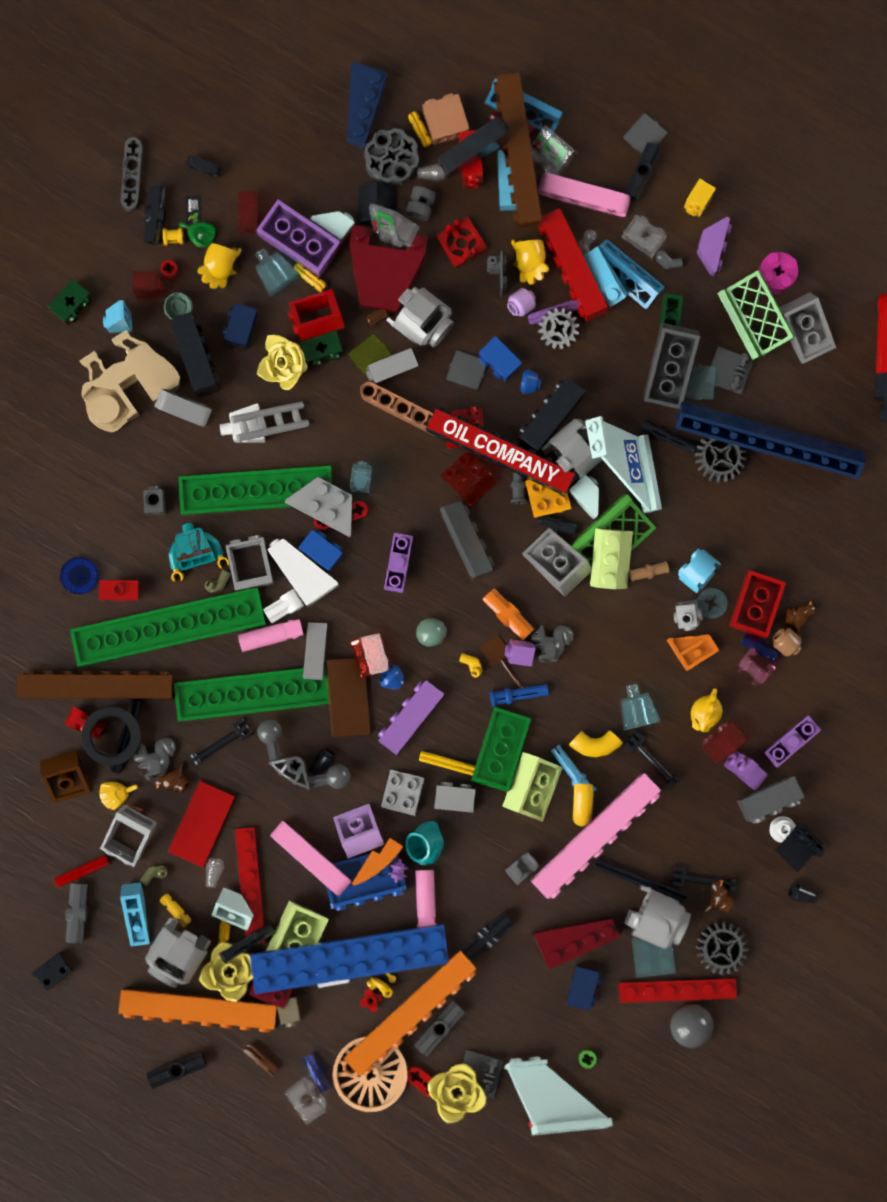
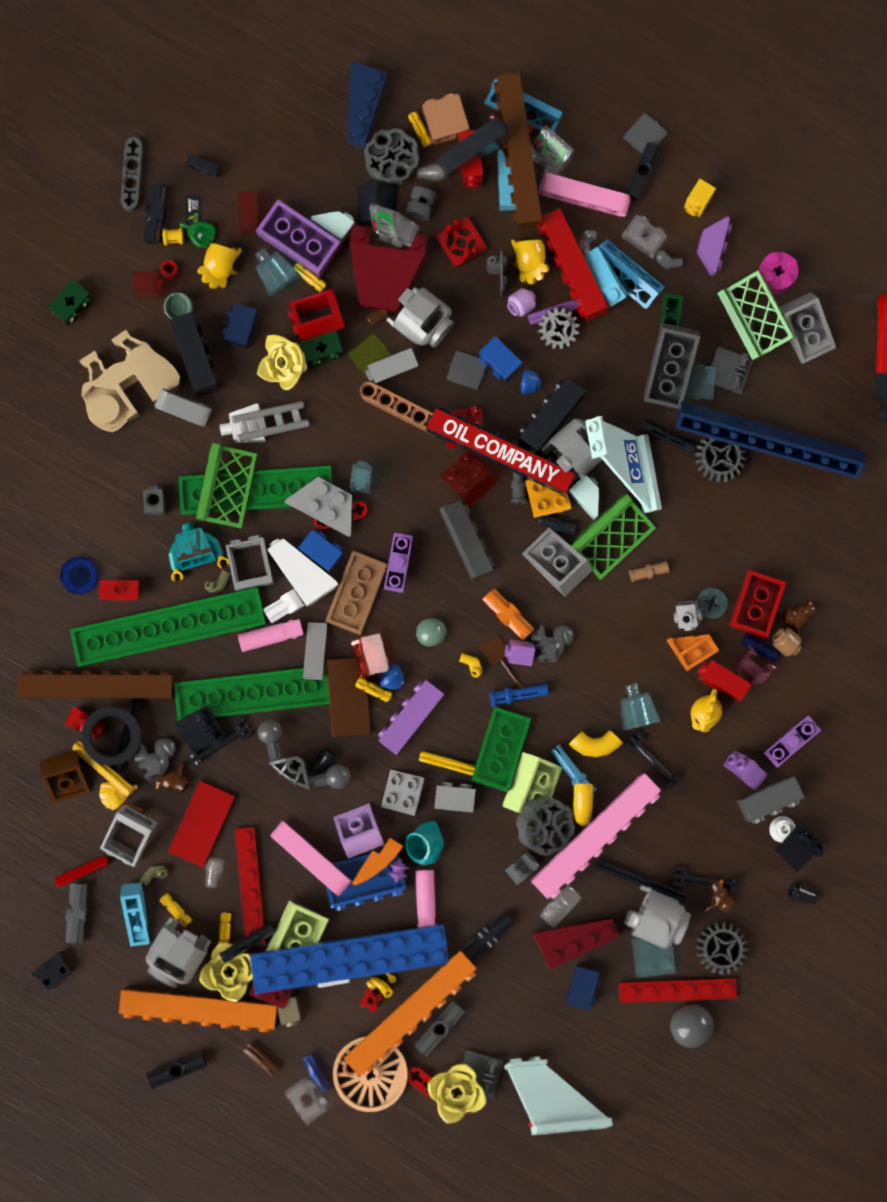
medium azure slope [103,300,132,333] -> none
light aqua slope [211,887,253,930] -> none
bright green bush [578,1050,596,1068] -> none
yellowish green slope [590,528,633,589] -> none
medium azure brick [678,549,721,594] -> none
clear red brick [701,722,747,765] -> none
none -> yellow axle [72,741,134,797]
none -> black hinge [174,705,227,753]
none -> bright green fence [196,443,257,529]
none -> medium nougat tile [325,550,388,635]
none -> yellow axle [355,678,392,702]
none -> dark grey connector [516,796,575,856]
none -> clear slope [540,885,582,928]
none -> red window [697,660,752,702]

